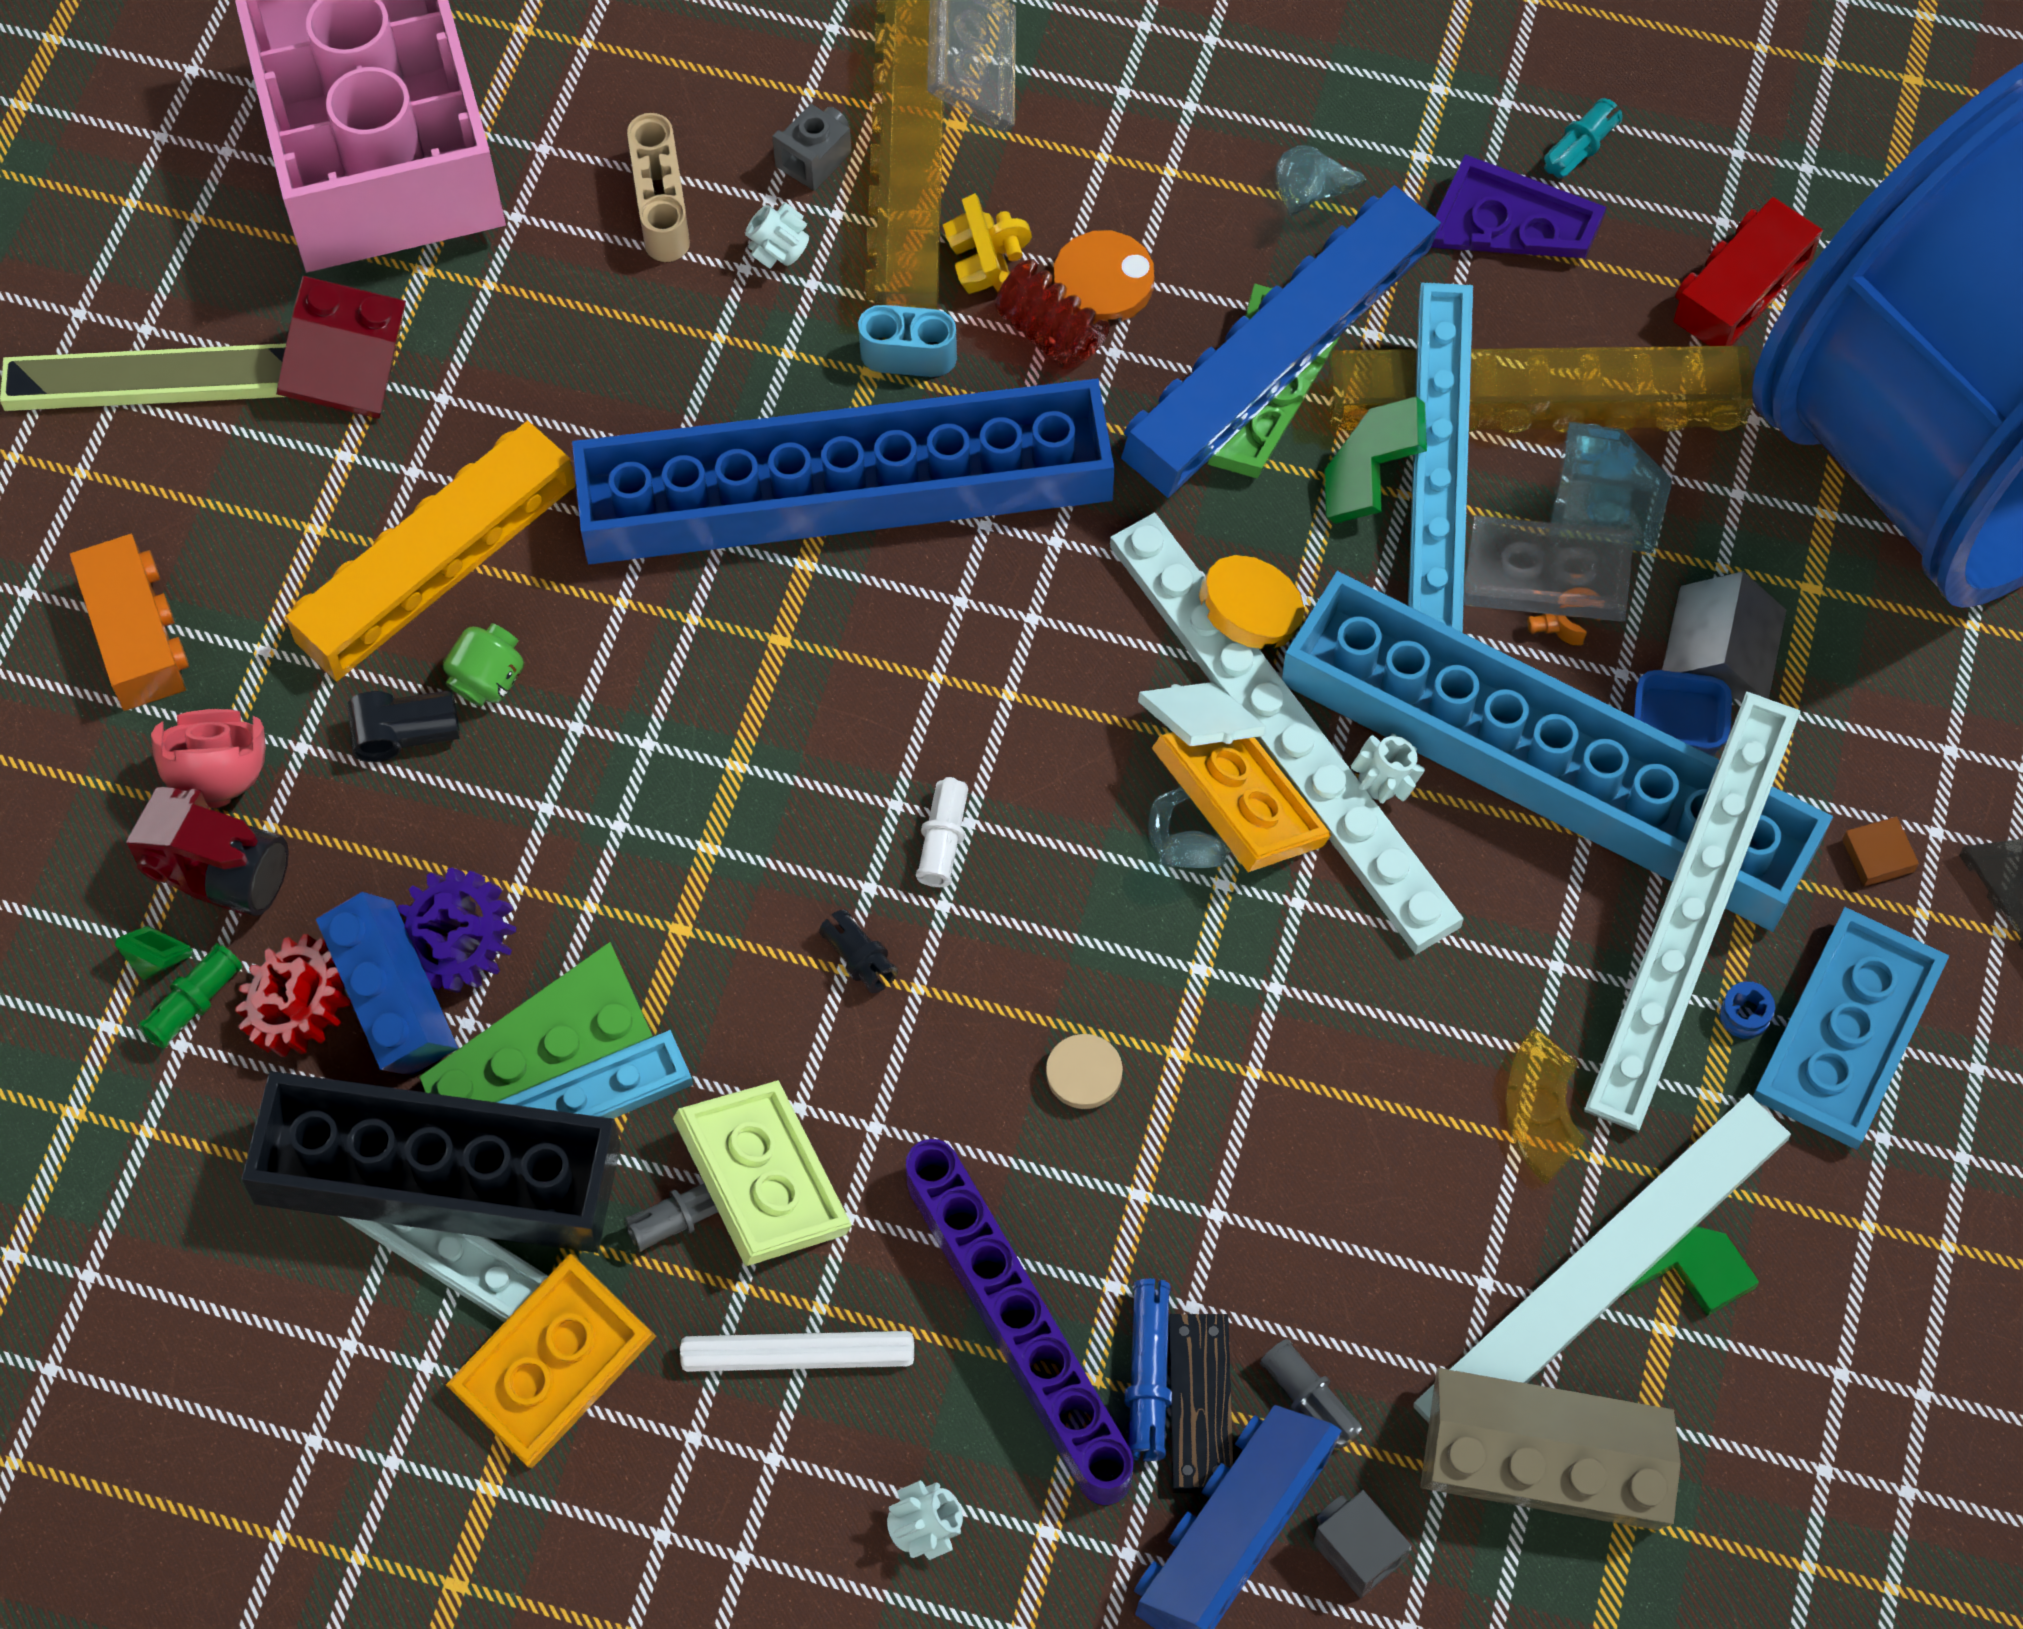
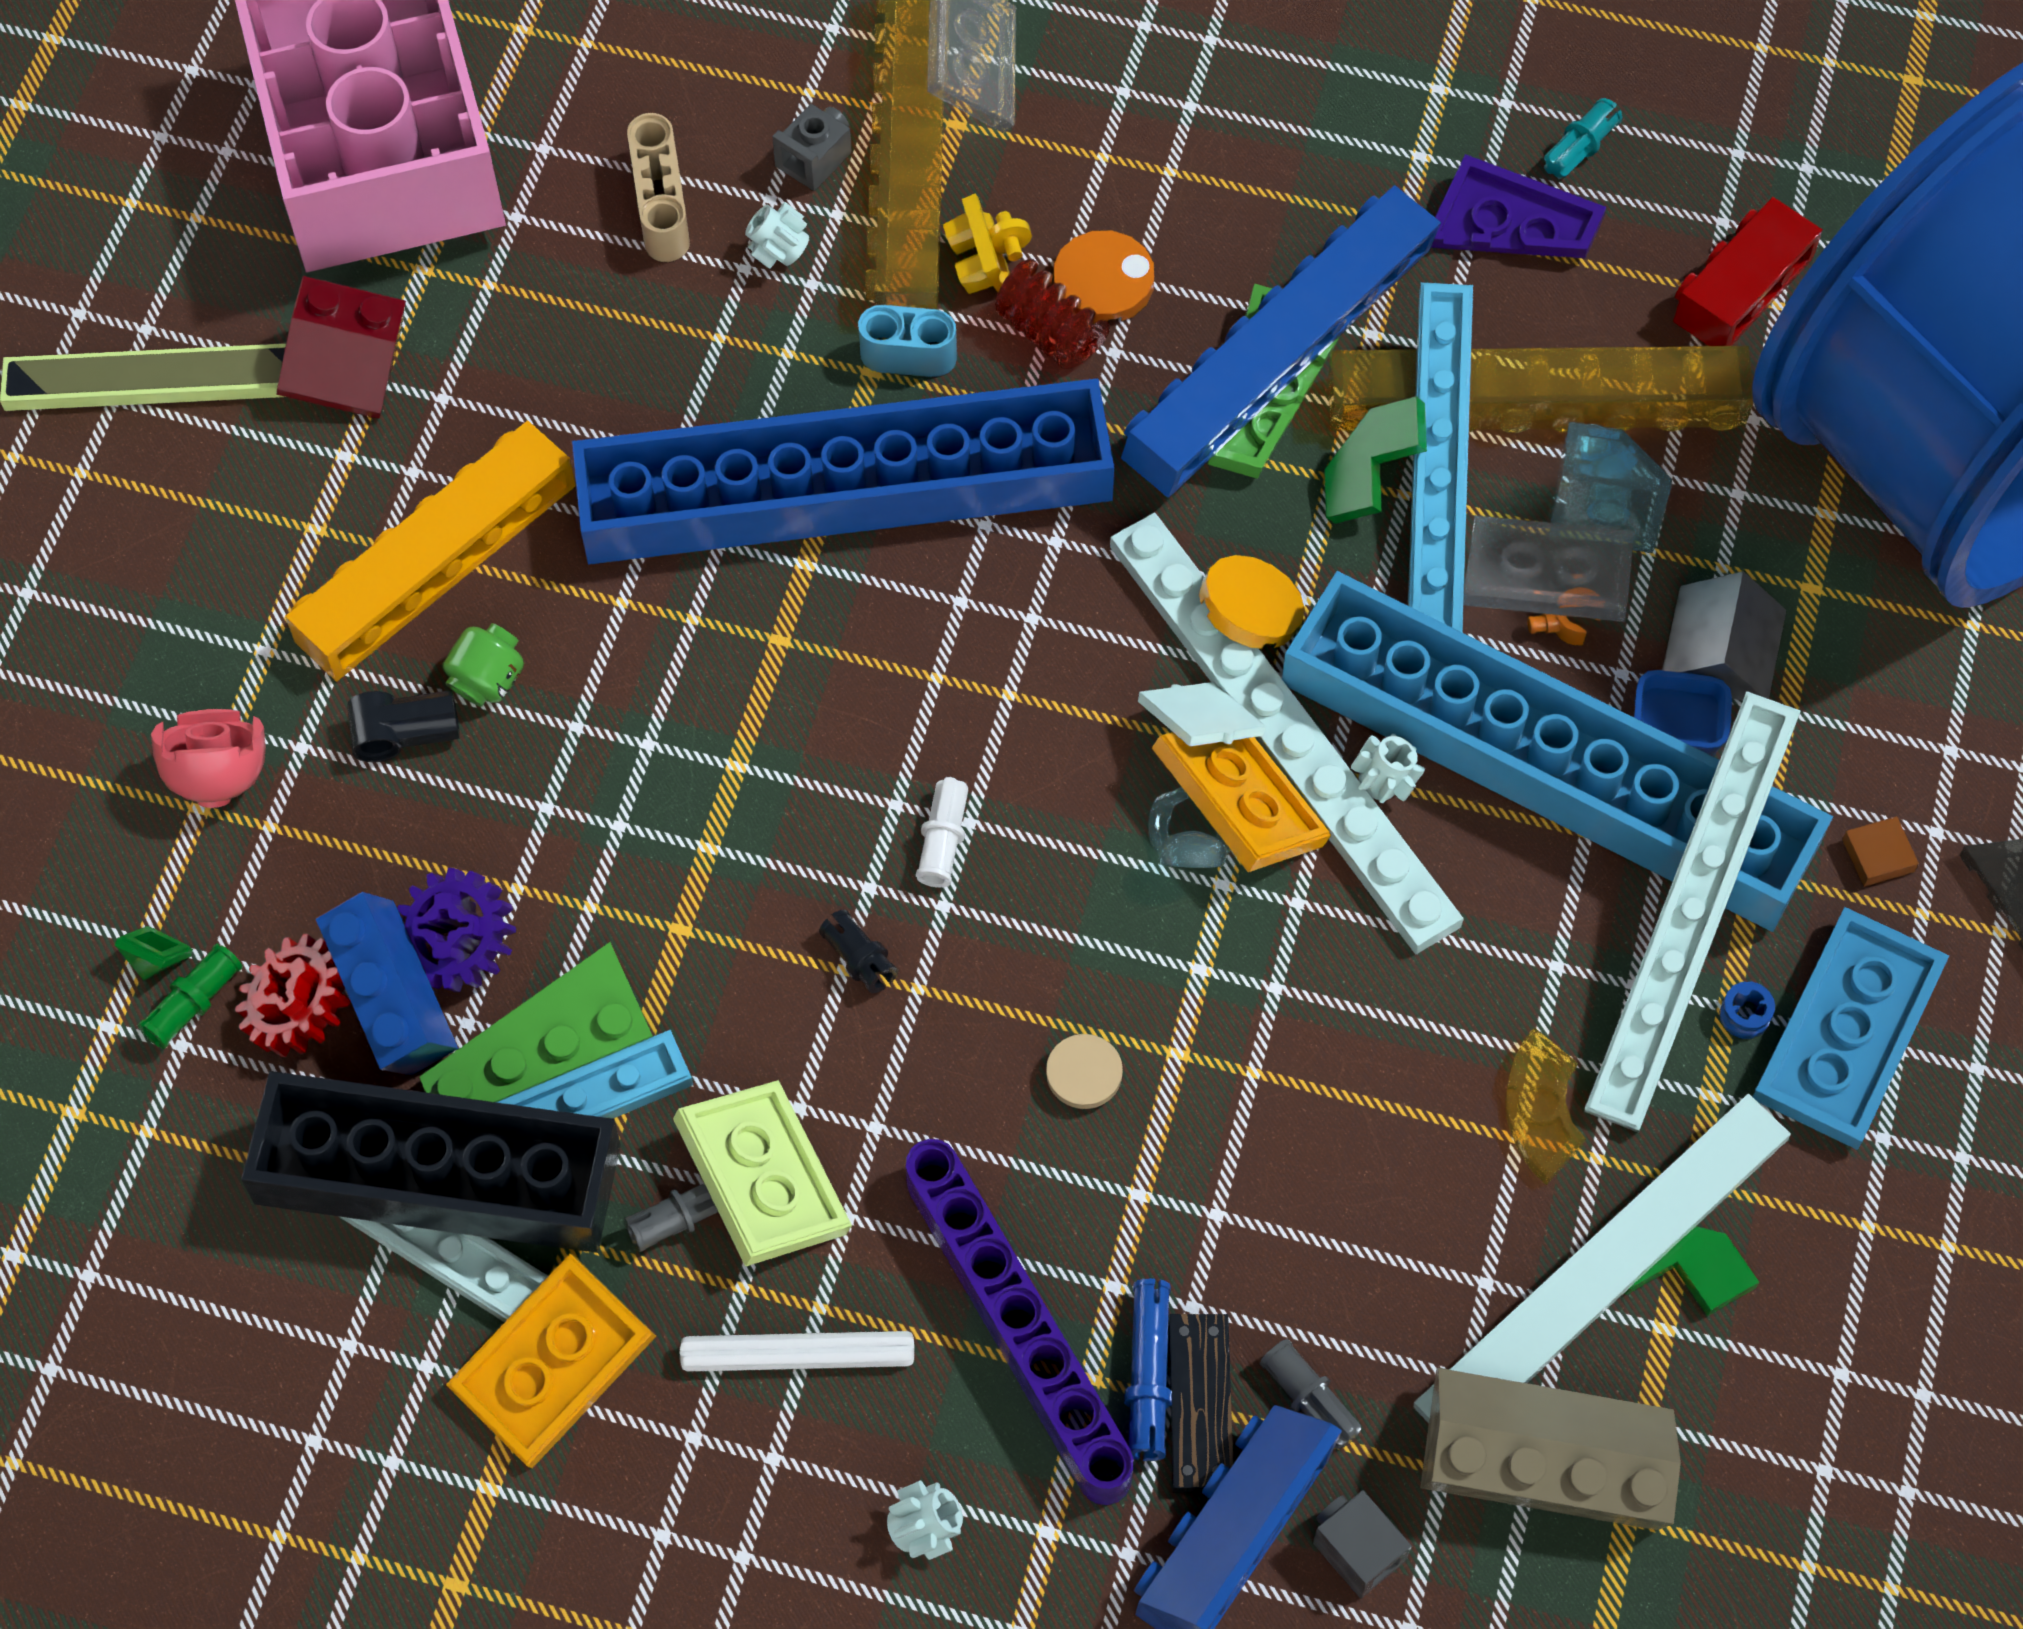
orange brick [70,533,189,711] -> none
dark red piece [126,787,289,916] -> none
clear light blue piece [1276,145,1366,216] -> none

